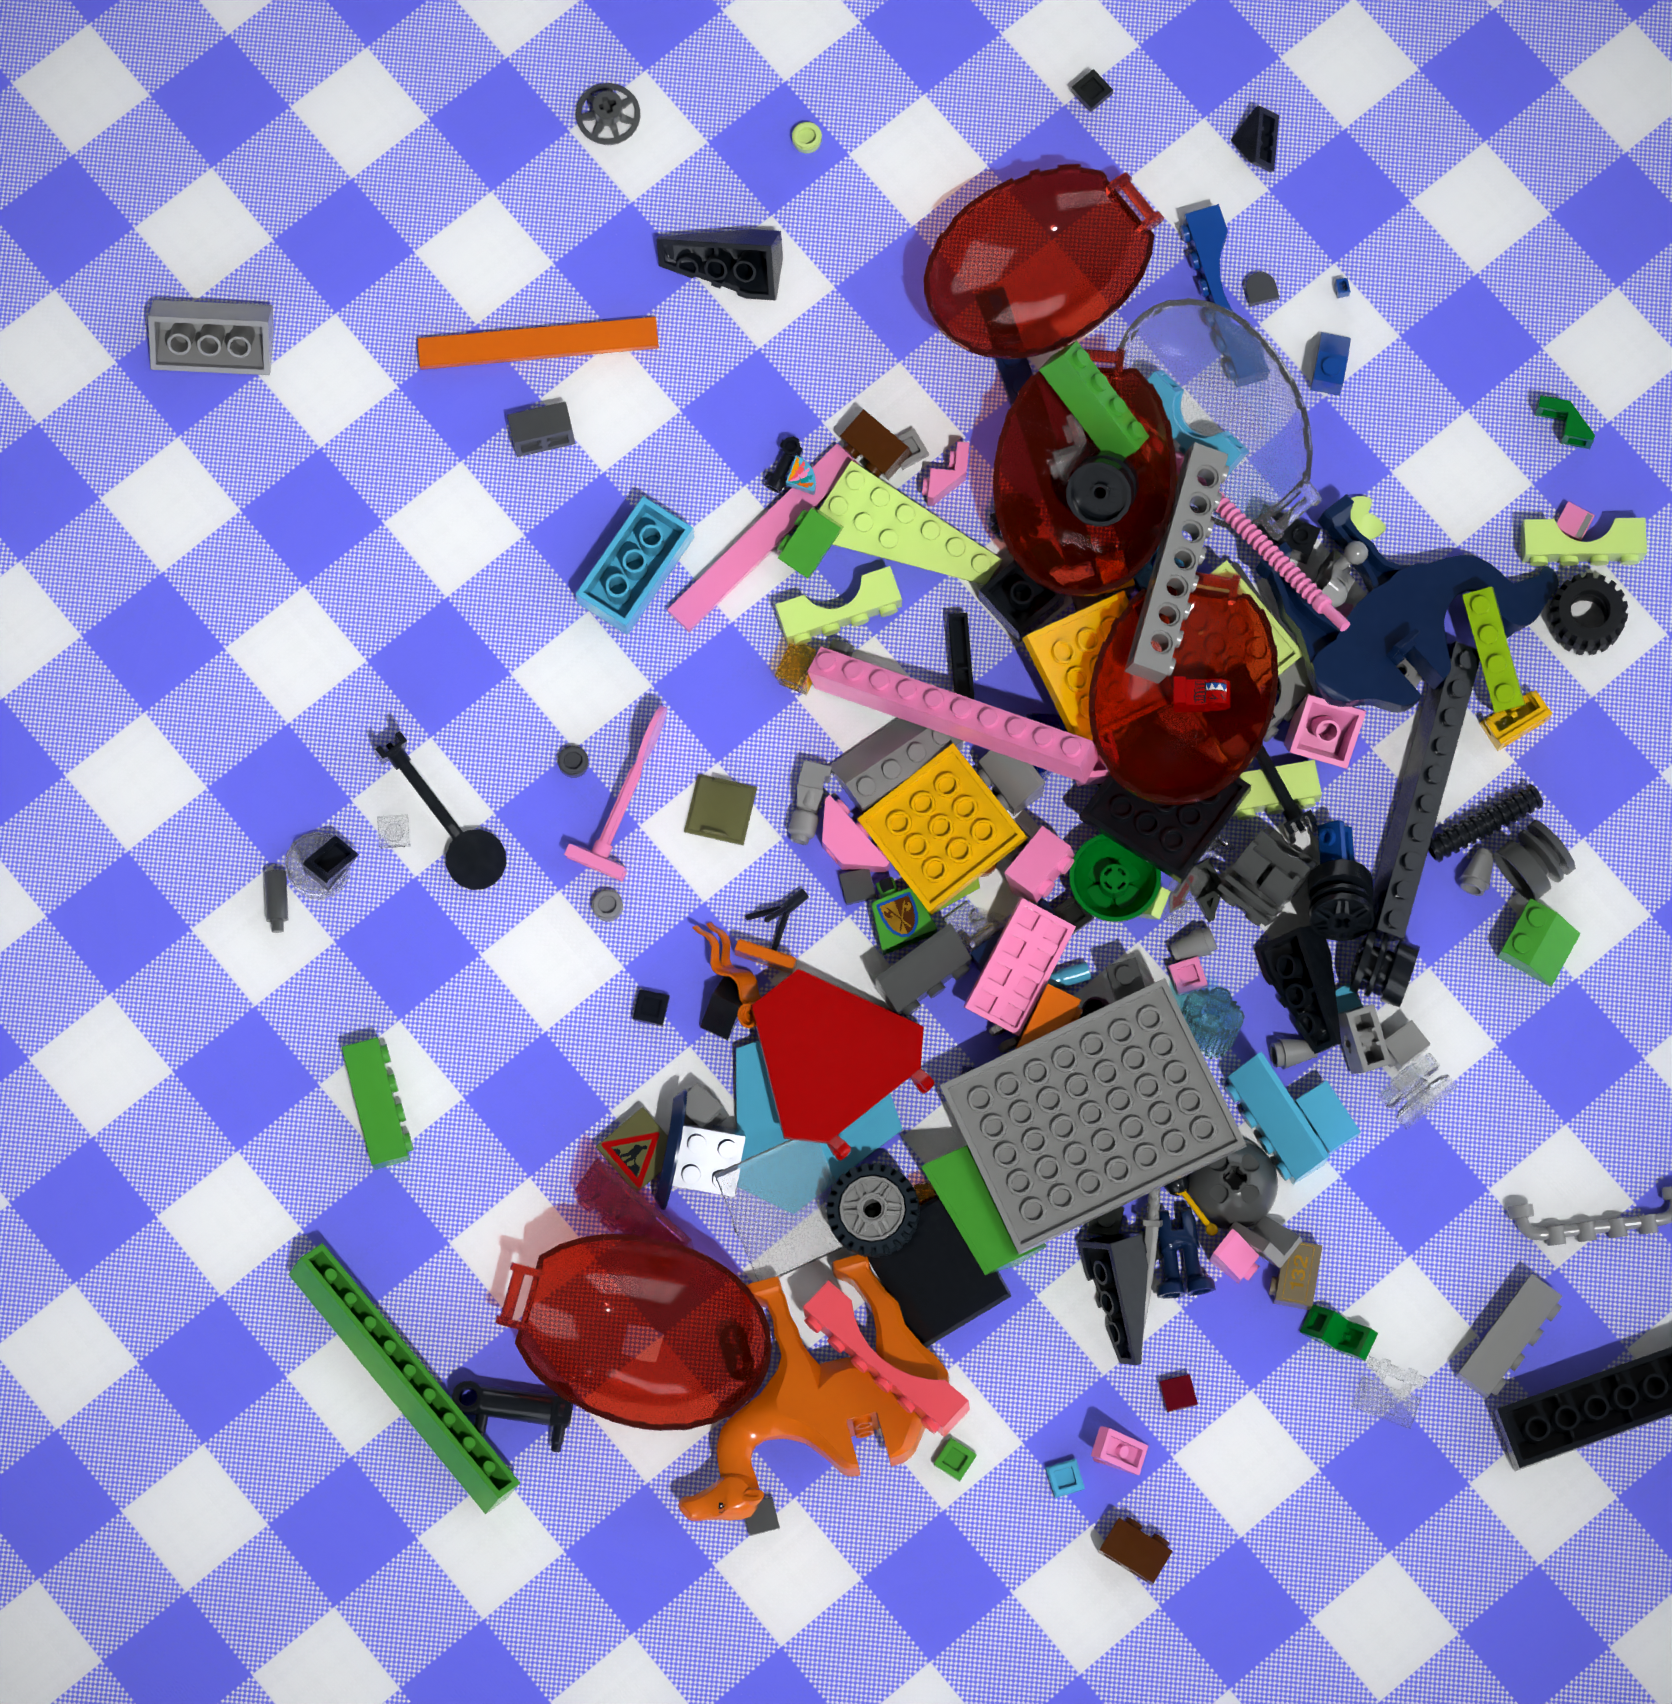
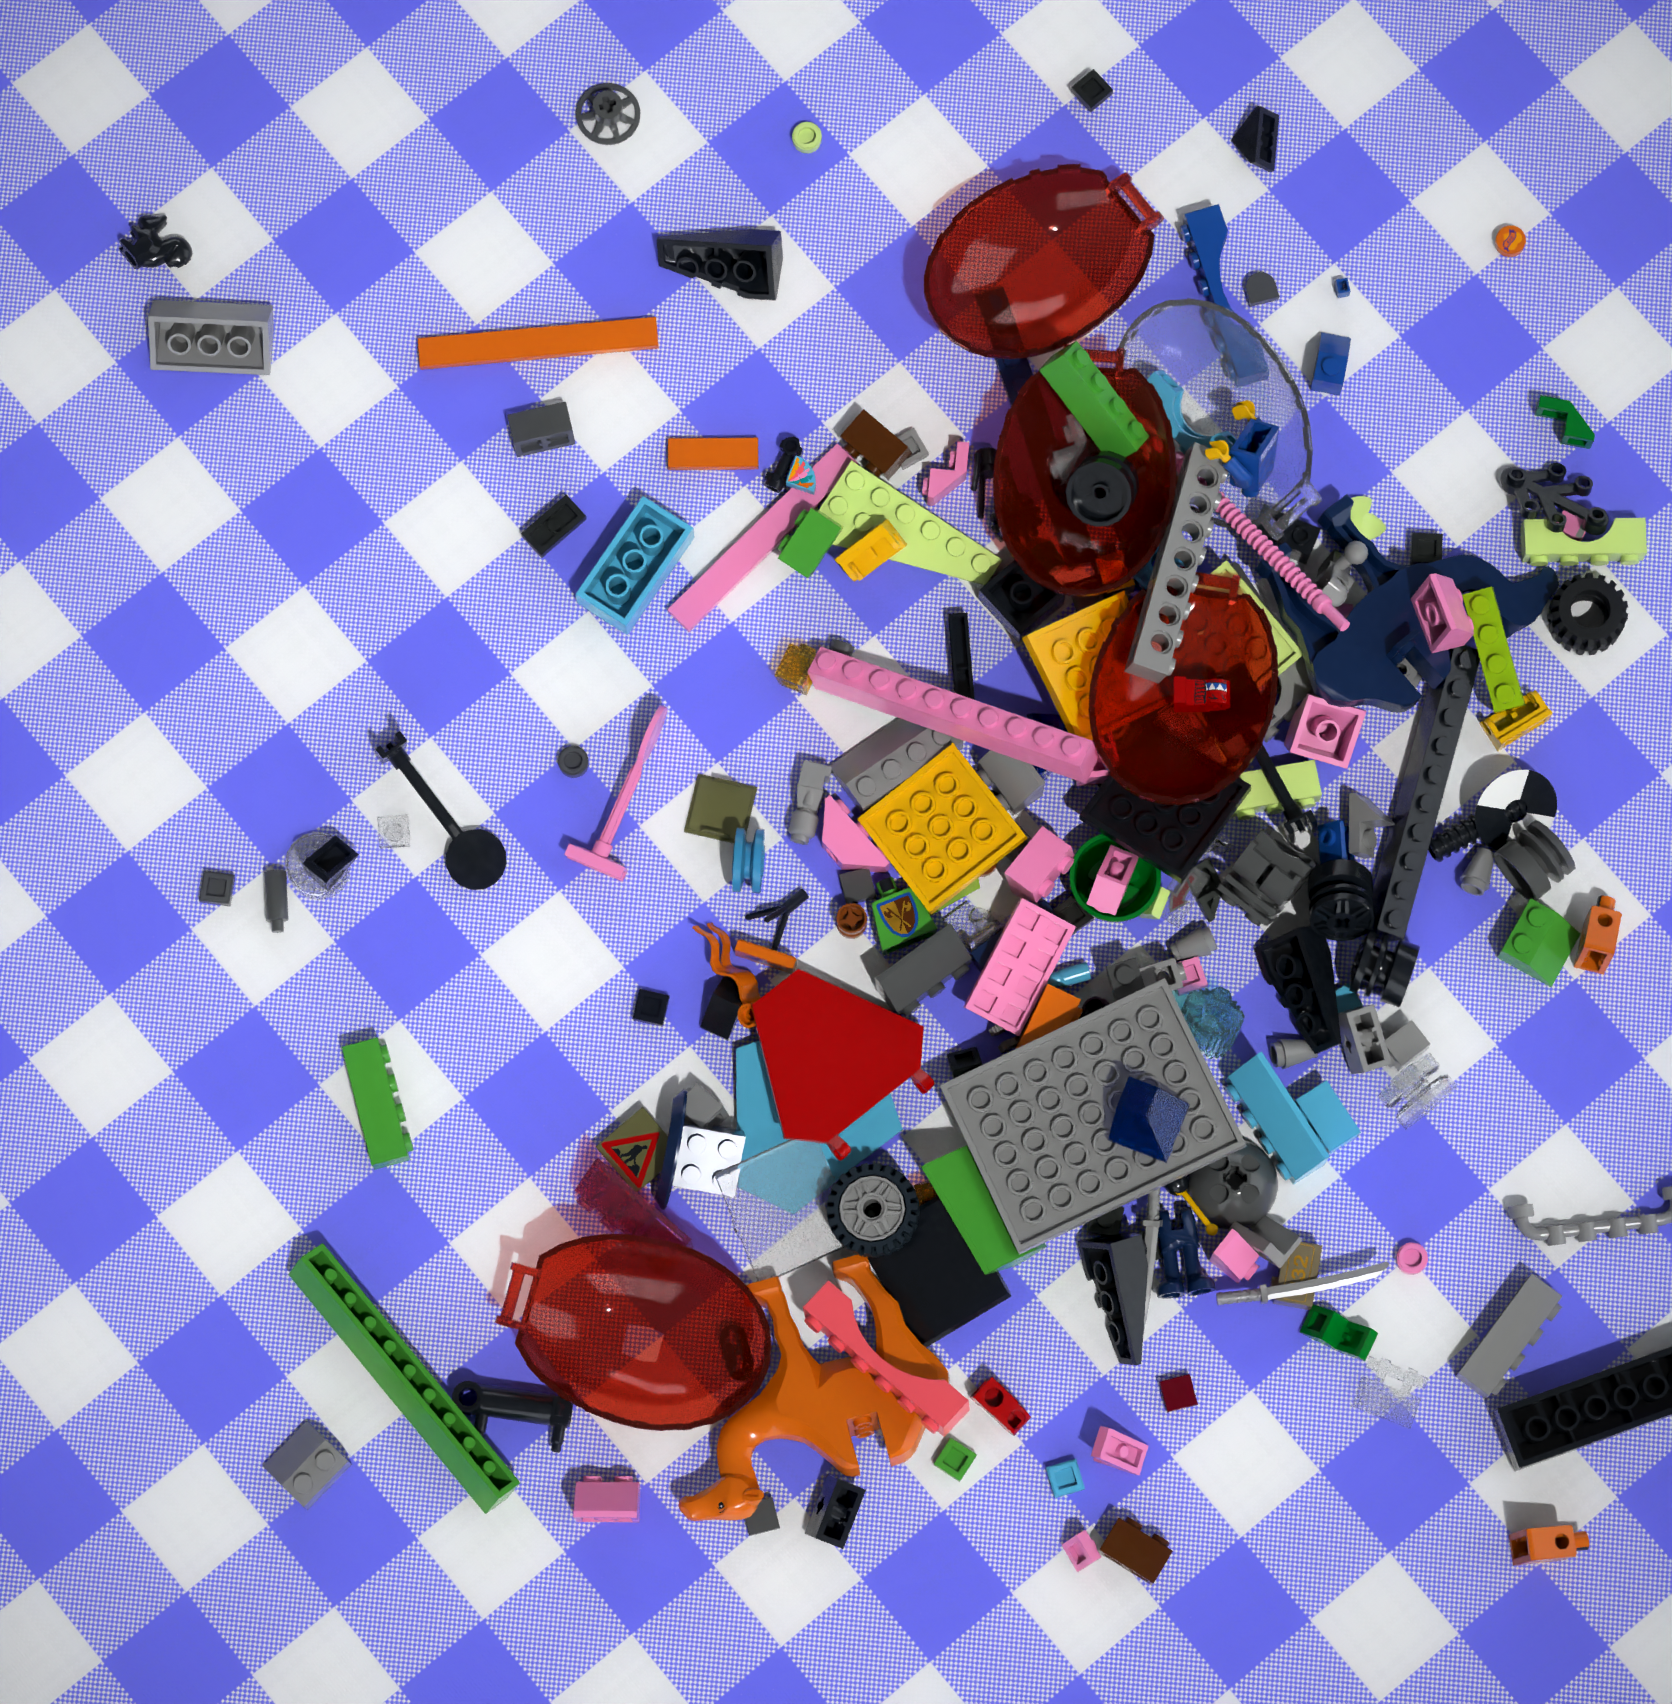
light grey tile [592,890,623,922] -> none
yellowish green arch [775,566,902,646] -> none
none -> black animal [119,215,193,269]
none -> dark grey tile [199,871,235,906]
none -> light grey slope [263,1421,352,1510]
none -> pearl dark grey plate [521,495,587,558]
none -> bright pink slope [573,1476,640,1523]
none -> orange tile [668,438,759,470]
none -> dark azure wheel [732,827,765,894]
none -> black brick [804,1474,866,1549]
none -> yellow hinge [835,519,907,582]
none -> dark orange wheel [837,903,867,939]
none -> pearl dark grey tile [947,1047,983,1078]
none -> red leg [969,1377,1031,1436]
none -> black plant [971,447,1021,519]
none -> bright pink plate [1062,1530,1101,1572]
none -> bright pink slope [1087,845,1139,915]
none -> clear blue slope [1108,1076,1190,1163]
none -> light grey brick [1139,958,1187,991]
none -> blue torso [1205,400,1280,497]
none -> light grey sword [1216,1262,1389,1305]
none -> light grey slope [1349,793,1395,859]
none -> bright pink tile [1396,1242,1428,1275]
none -> pearl dark grey plate [1410,532,1443,565]
none -> bright pink slope [1411,573,1474,653]
none -> sticker [1475,769,1557,850]
none -> orange tile [1495,225,1526,257]
none -> black plant [1500,463,1609,535]
none -> orange torso [1509,1525,1589,1566]
none -> orange torso [1574,896,1622,975]

